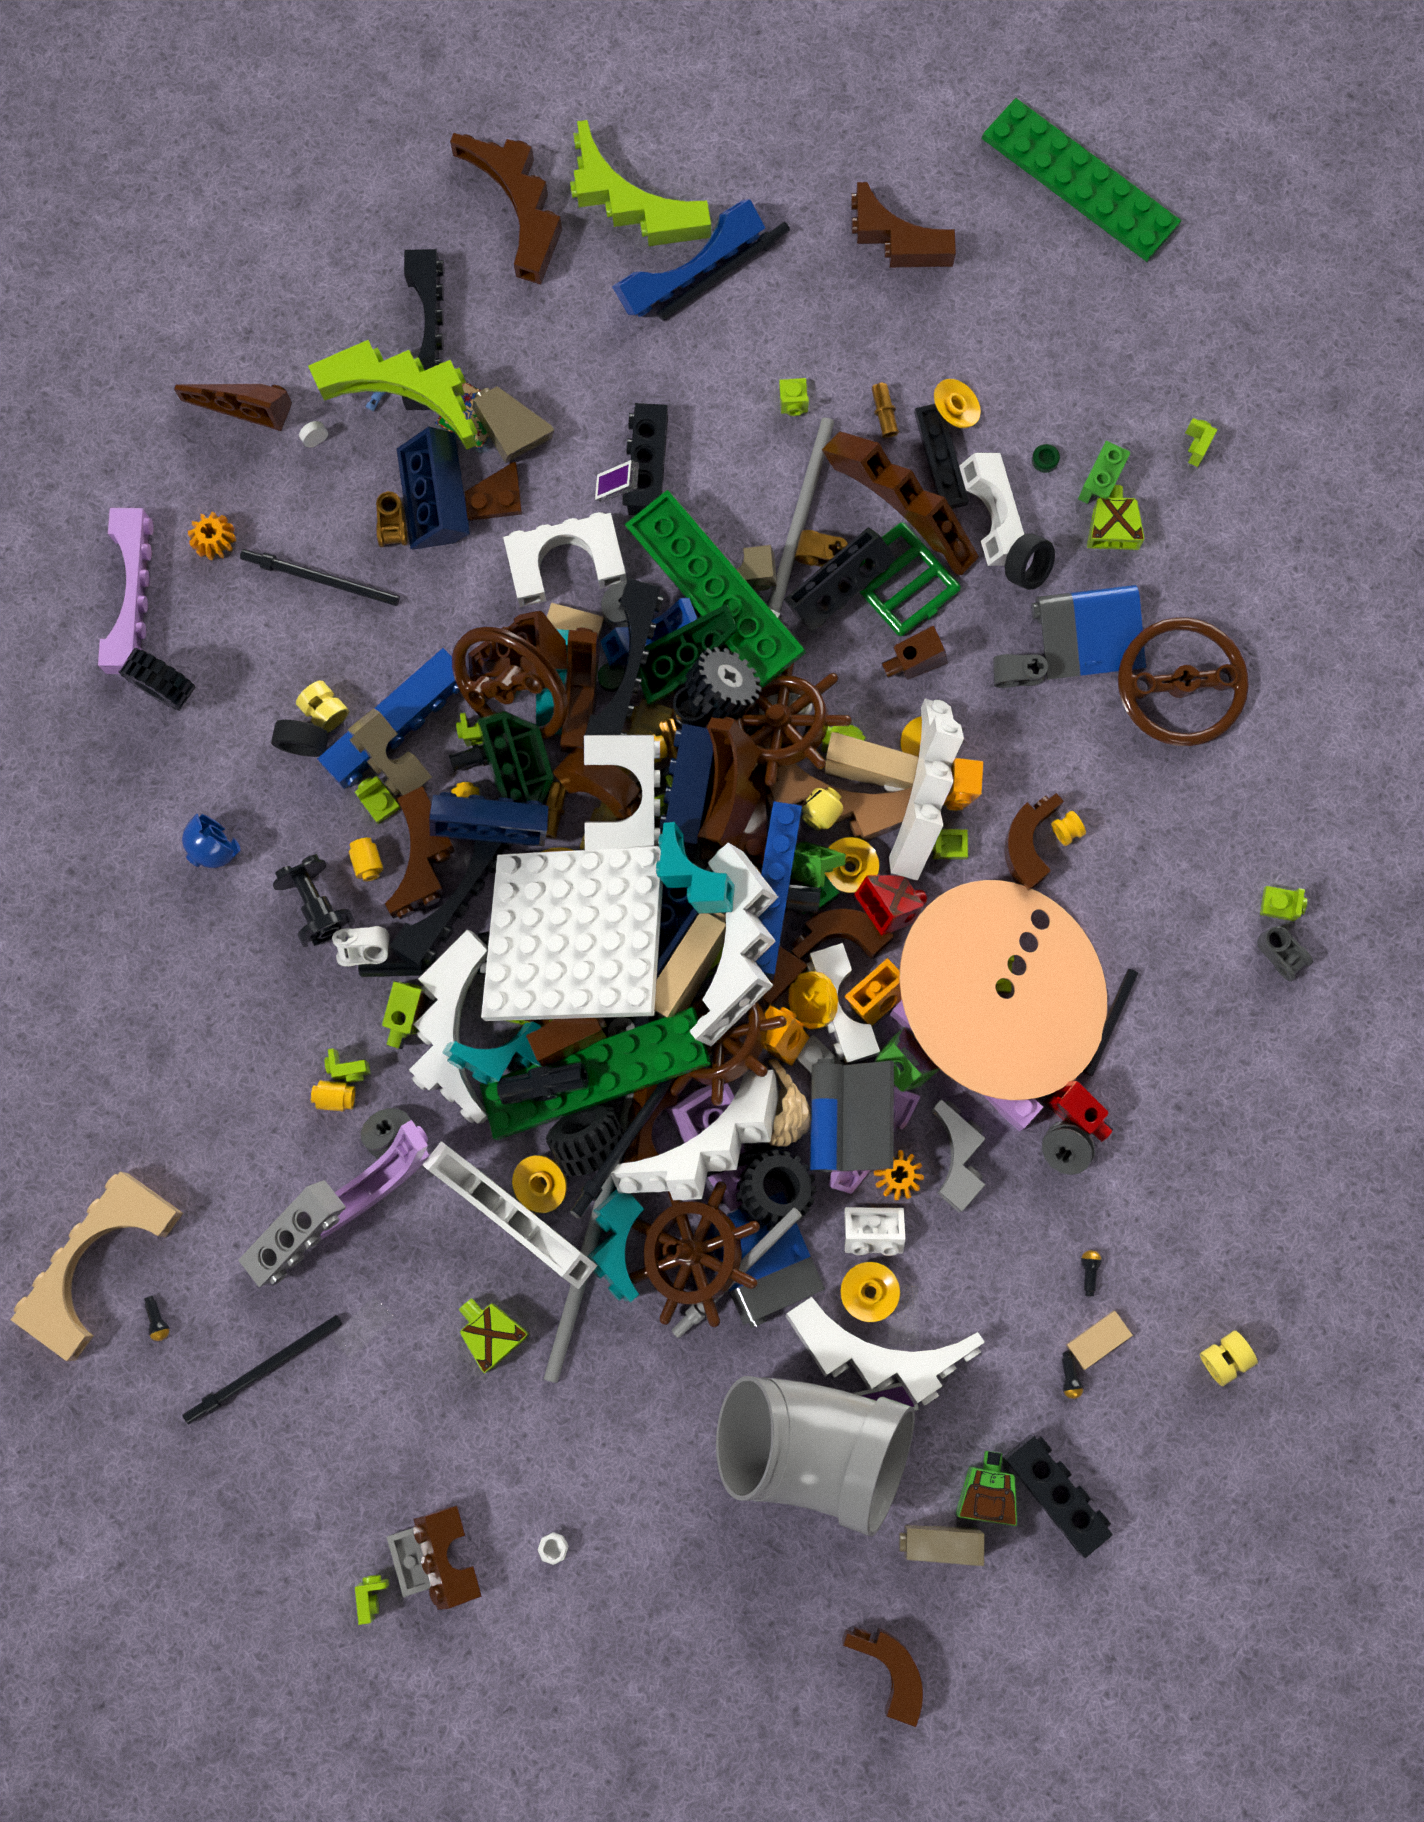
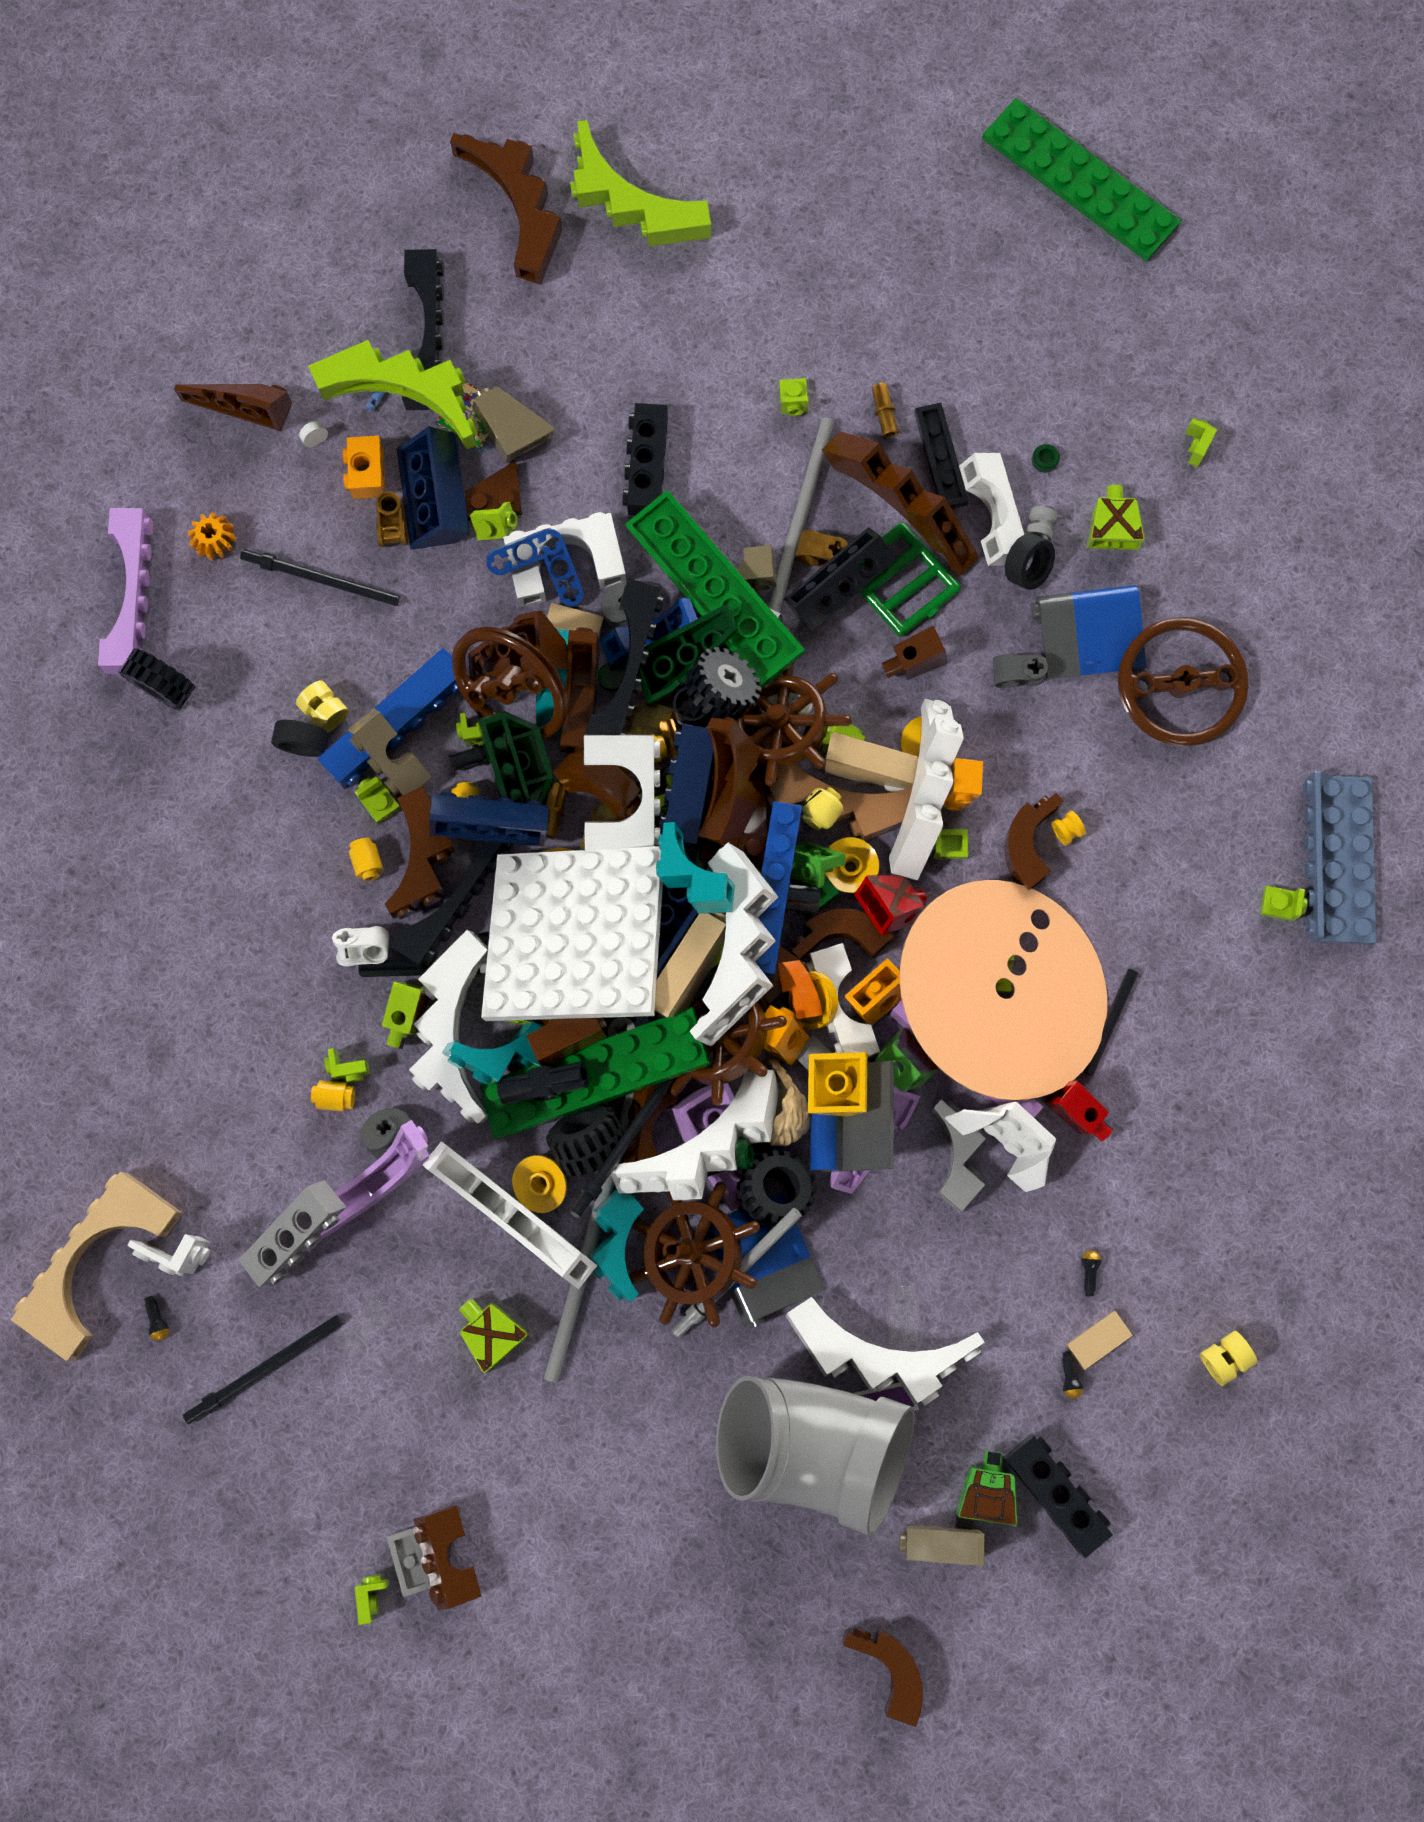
blue cylinder [182,813,240,868] -> none
black piece [273,854,355,947] -> none
white tile [538,1532,569,1565] -> none
tile [595,460,639,503] -> none
blue arch [612,199,765,317] -> none
black bar [657,222,790,321] -> none
yellow dish [841,1262,900,1322] -> none
white bracket [844,1207,905,1256] -> none
reddish brown arch [851,182,956,268] -> none
light orange gear [873,1150,924,1201] -> none
yellow dish [934,379,981,428] -> none
dark grey piece [1042,1121,1095,1175] -> none
bright green bracket [1078,441,1130,504] -> none
dark grey piece [1257,926,1313,982] -> none
none -> white bracket [127,1234,211,1276]
none -> light orange brick [343,435,385,499]
none -> lime bracket [470,502,517,540]
none -> blue beam [486,528,584,606]
none -> dark green tile [735,1139,754,1169]
none -> orange slope [778,960,823,1019]
none -> yellow slope [808,1052,867,1117]
none -> white piece [945,1101,1056,1192]
none -> light grey wheel [1025,506,1058,542]
none -> sand blue bracket [1303,771,1376,945]

